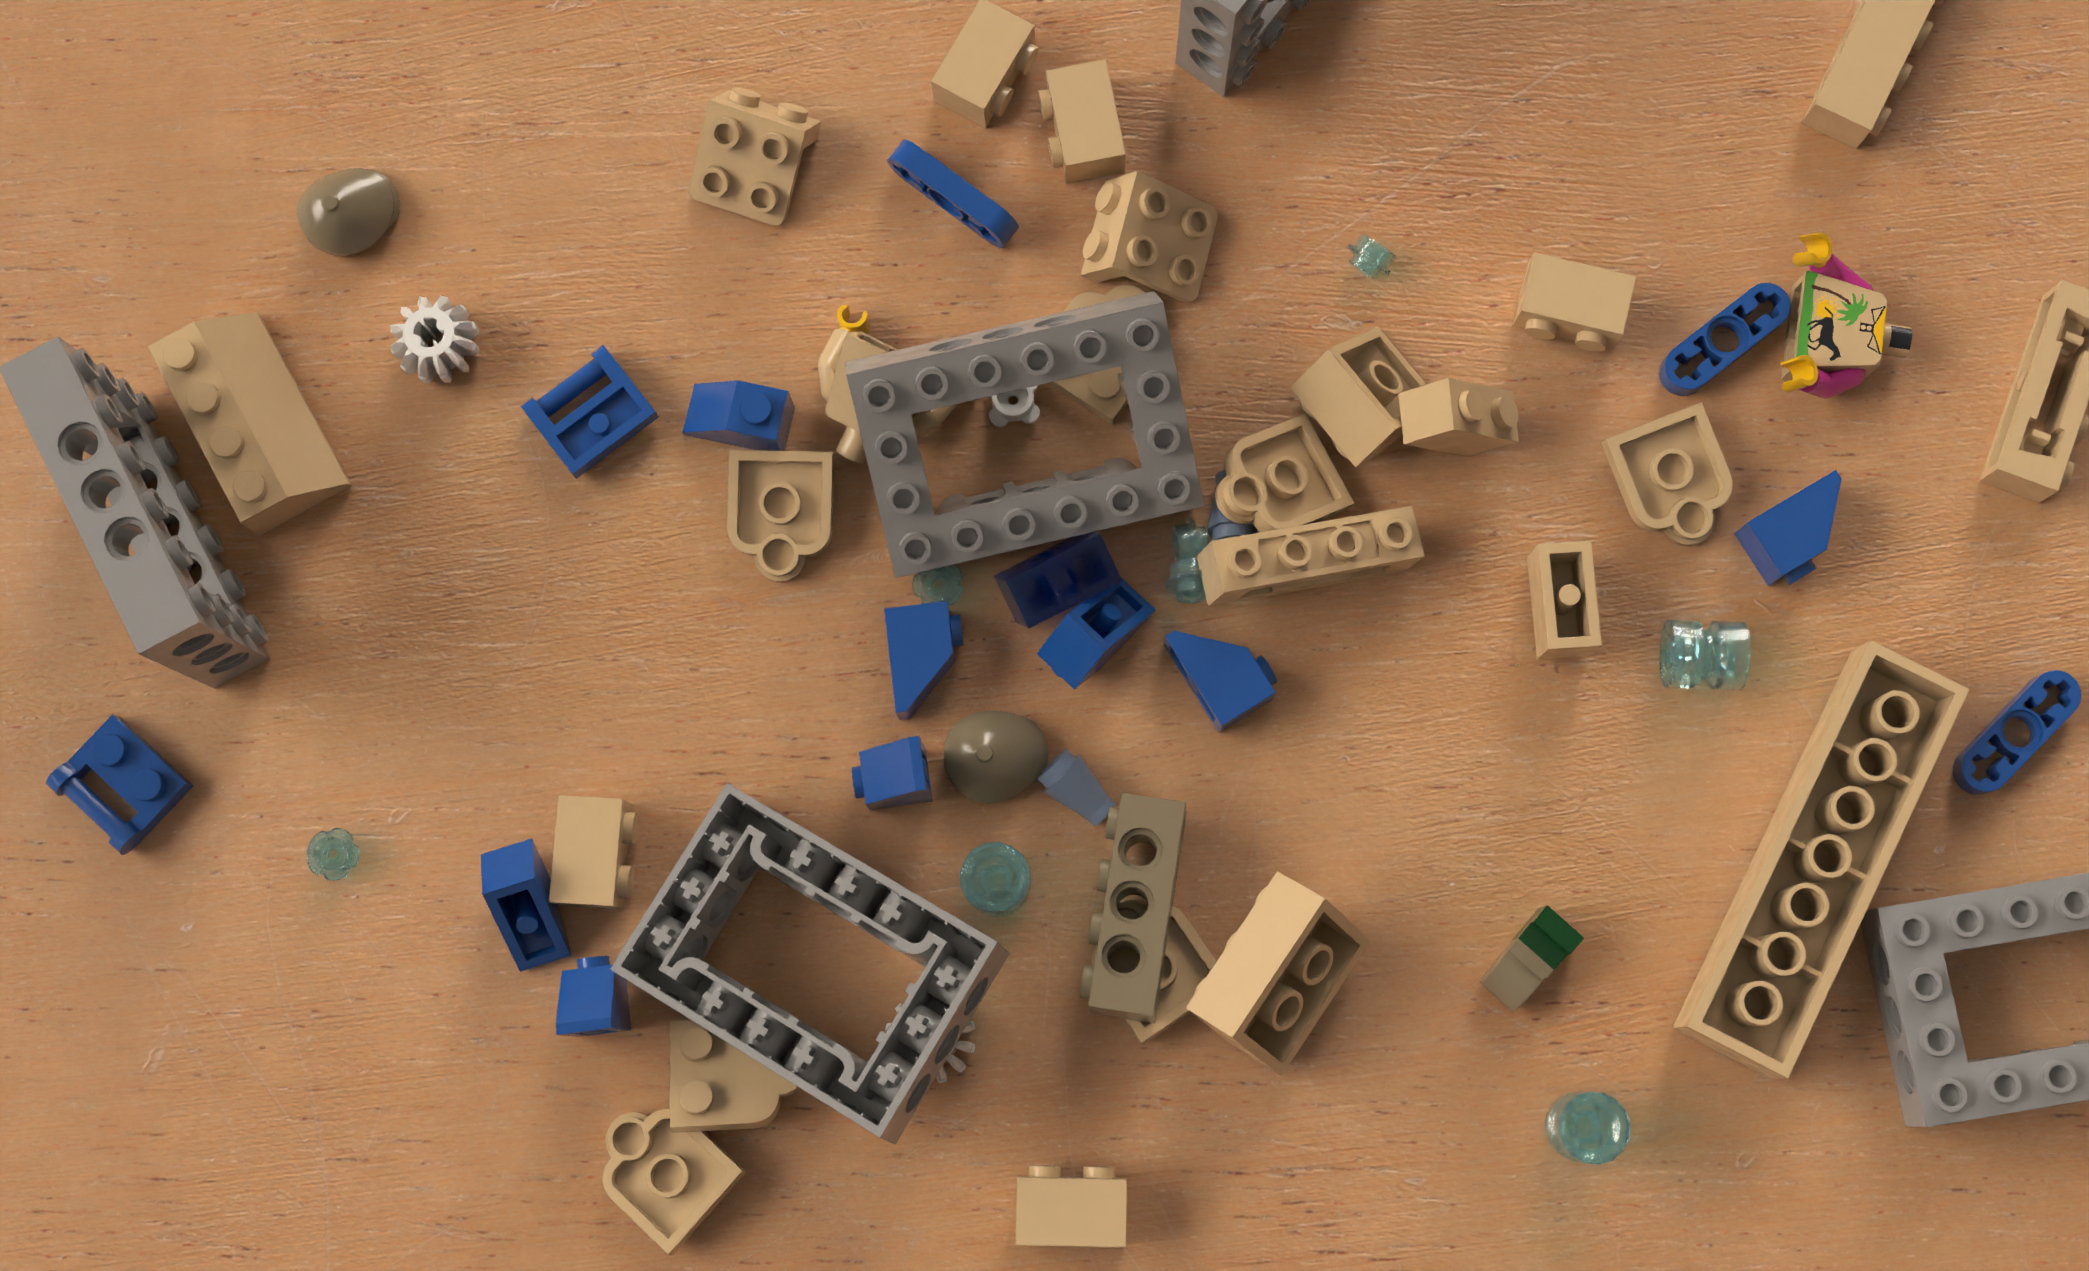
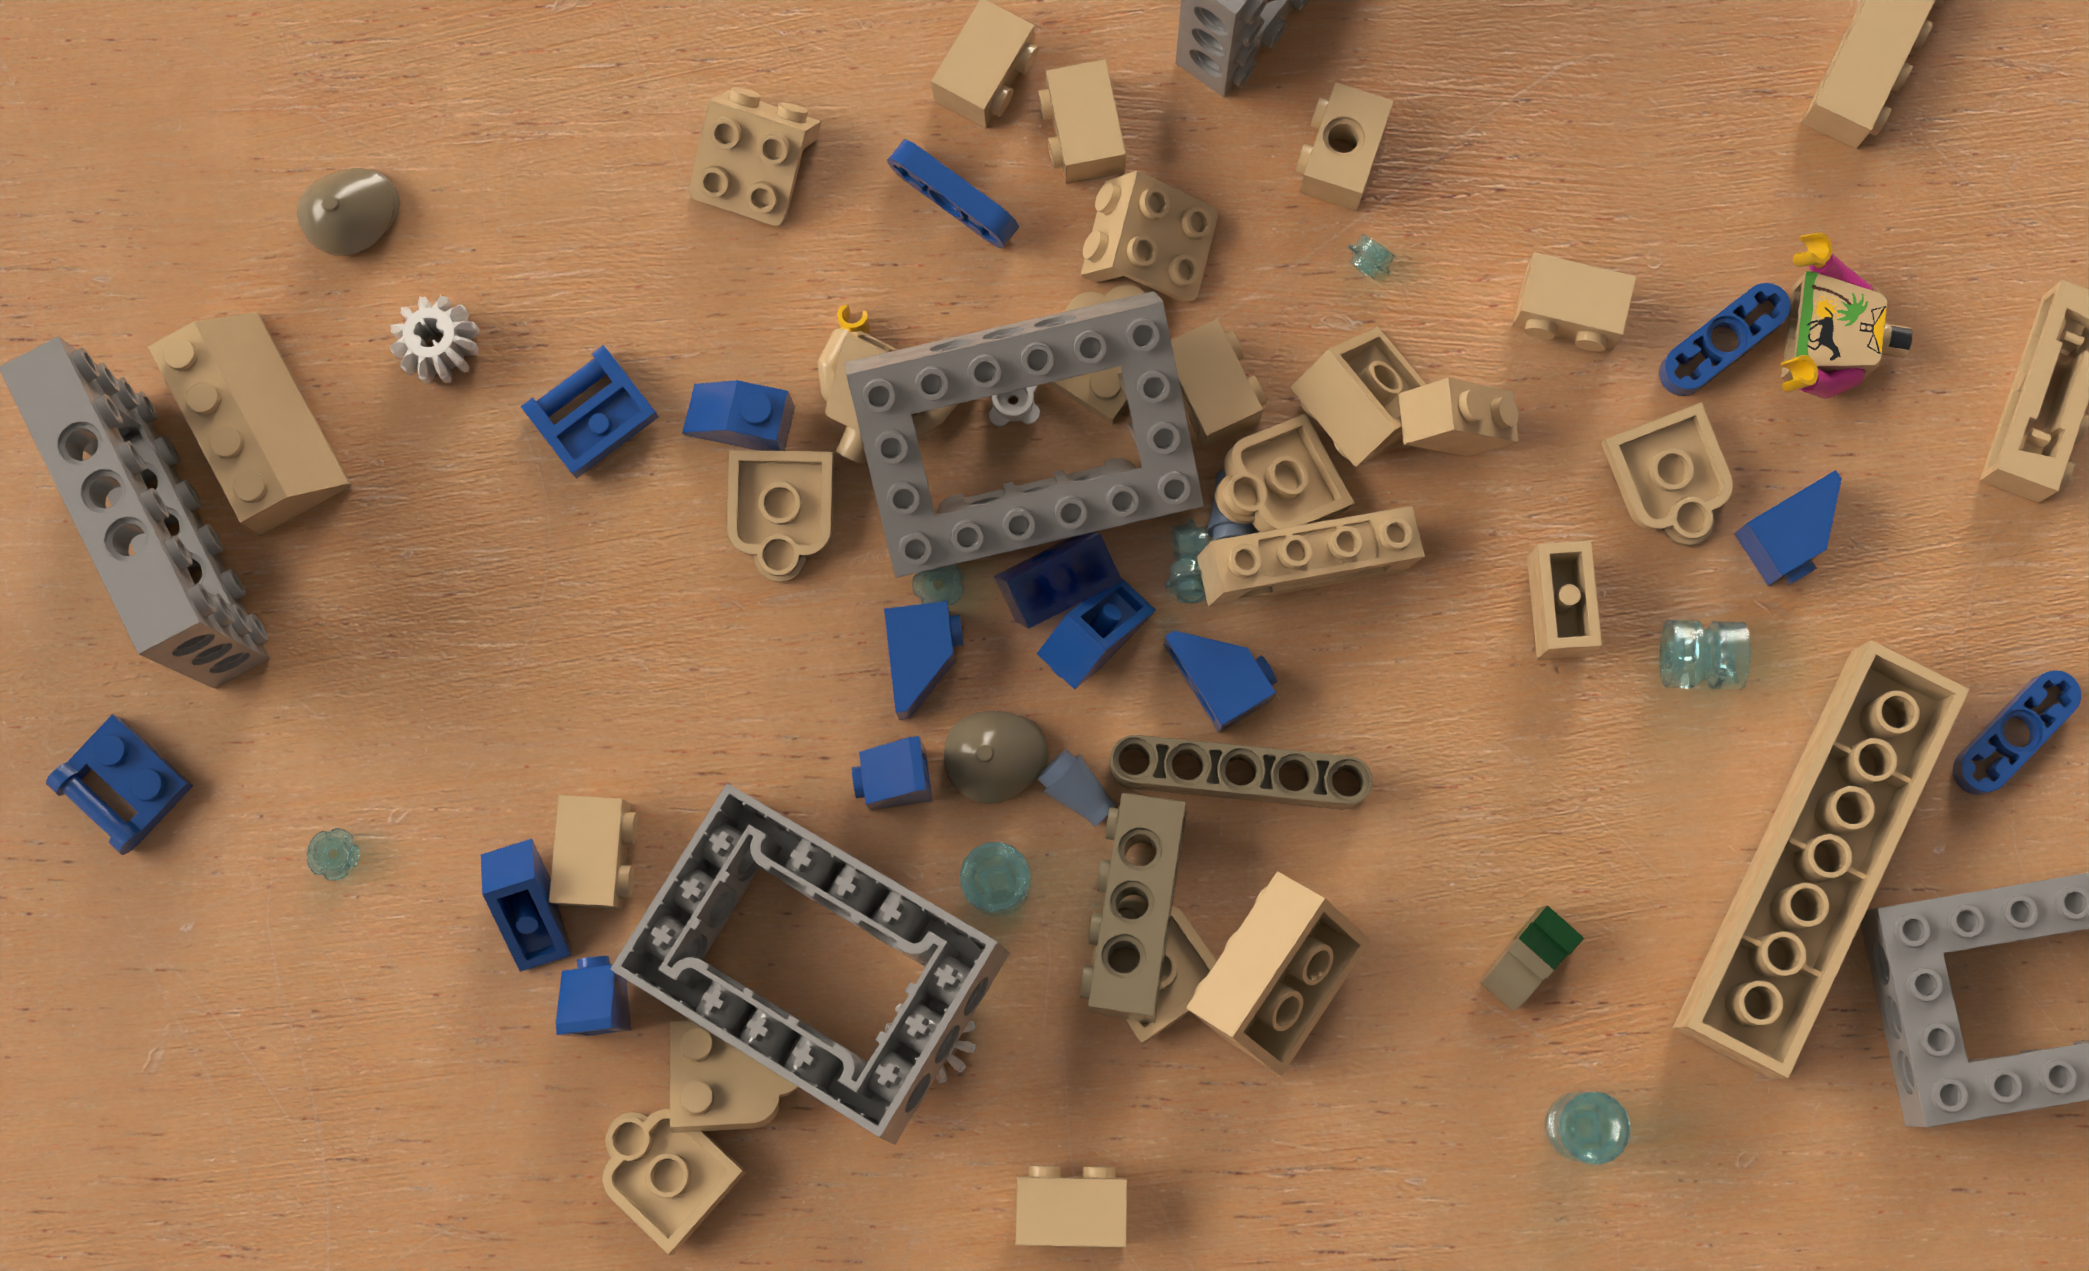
none -> dark tan beam [1110,735,1373,810]
none -> tan brick [1171,319,1266,448]
none -> tan brick [1295,83,1394,211]

